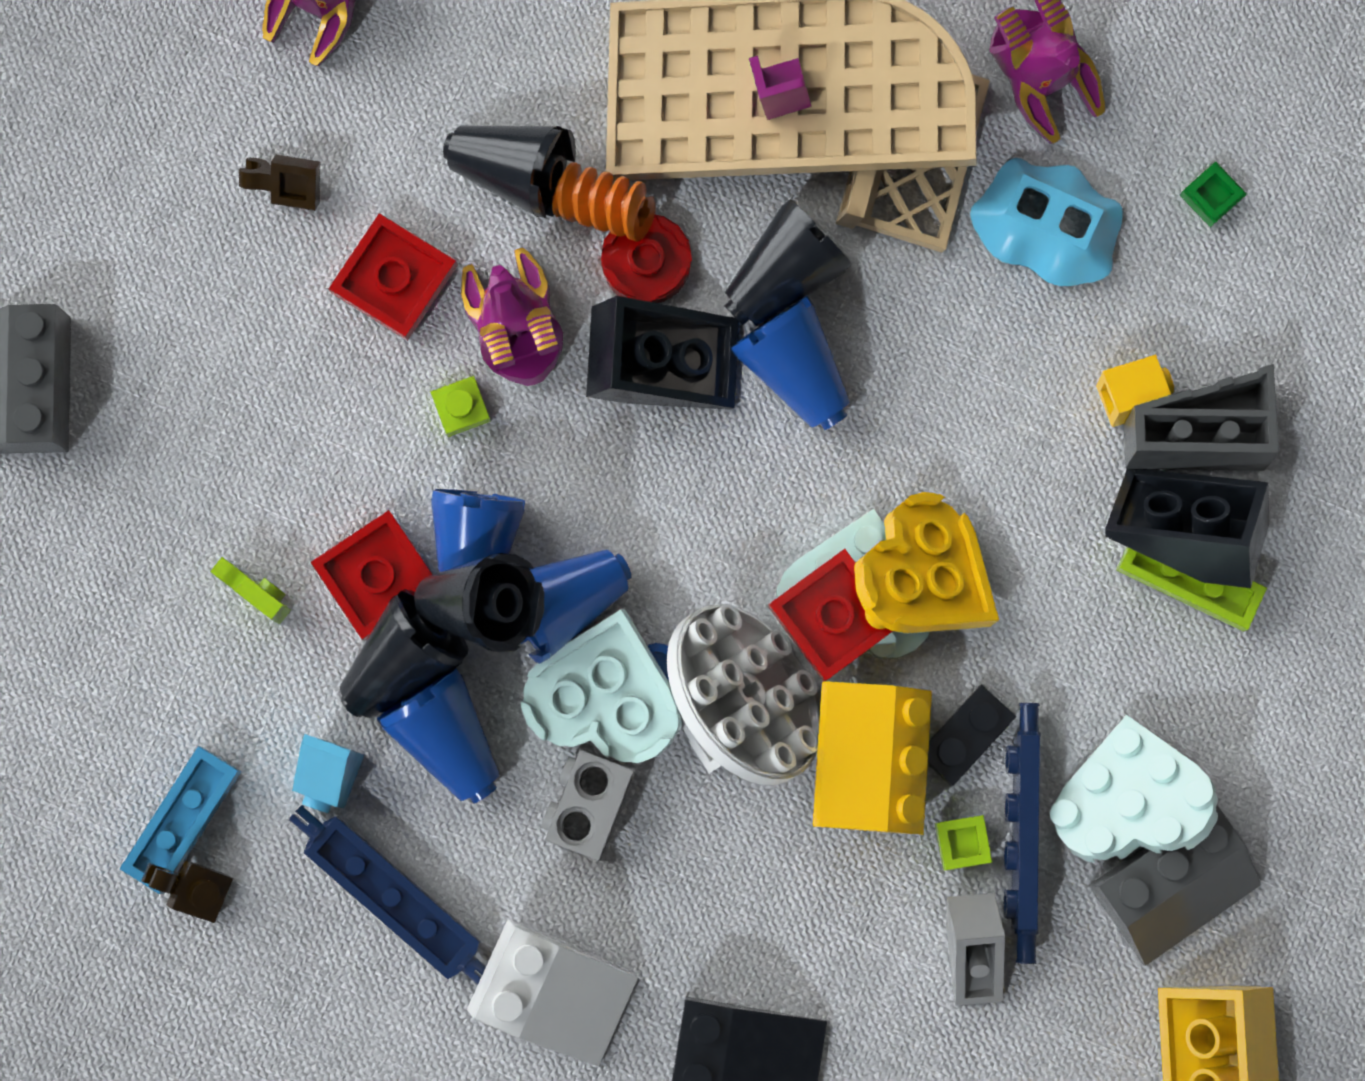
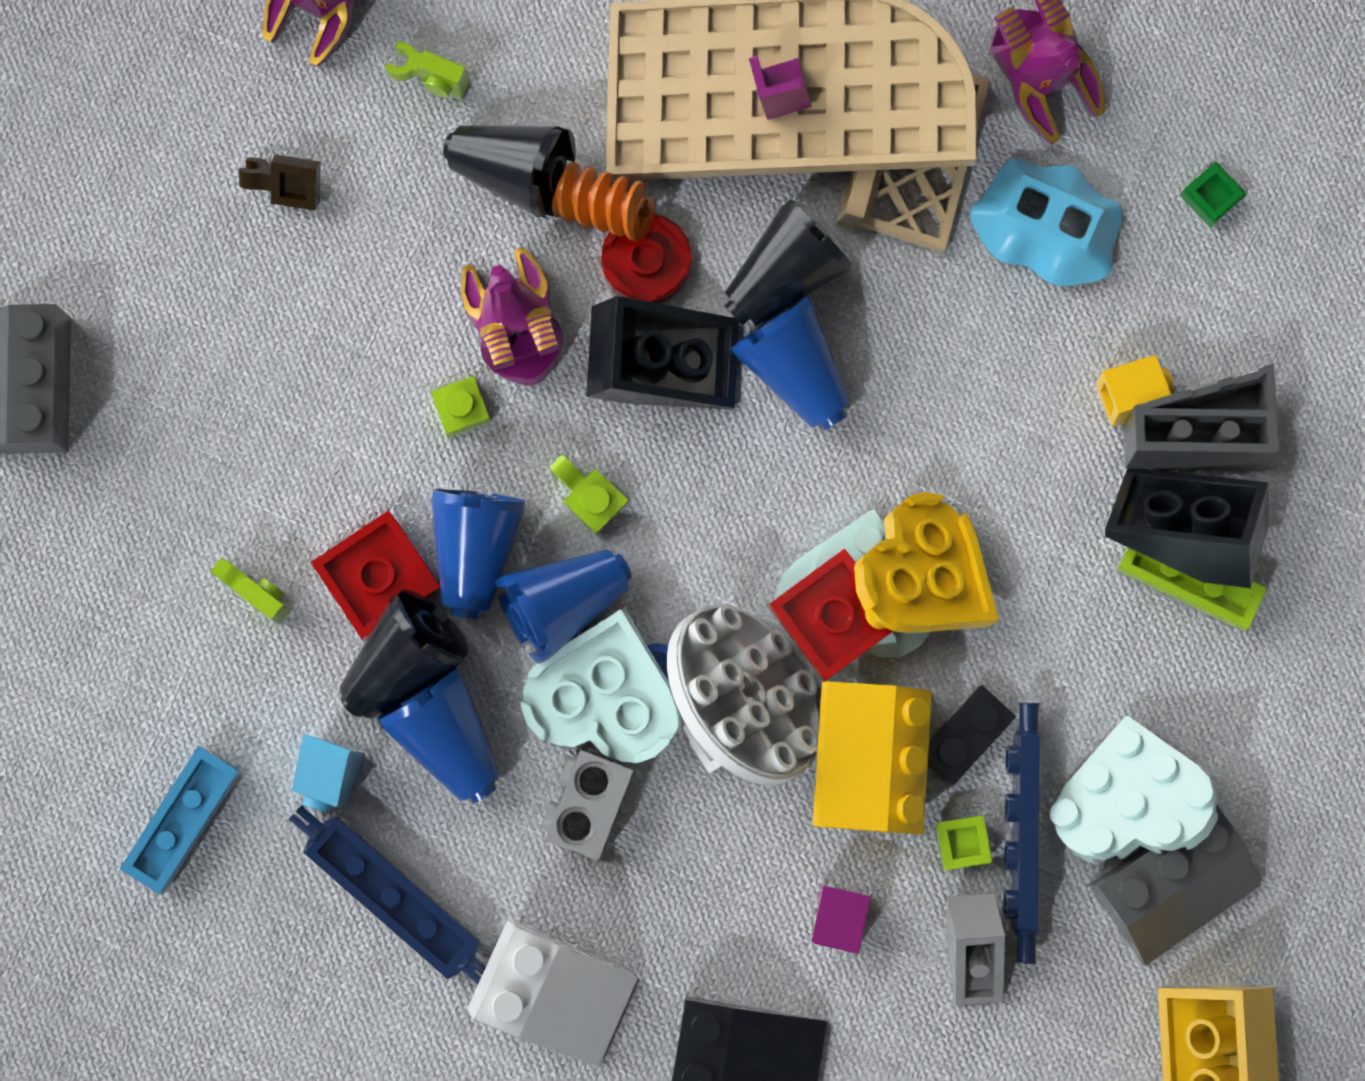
dark brown plate [141,860,234,923] -> none
red plate [328,213,458,341] -> none
black cone [414,553,544,652] -> none
none -> lime plate [385,42,470,99]
none -> lime plate [549,454,629,535]
none -> magenta panel [812,885,871,954]

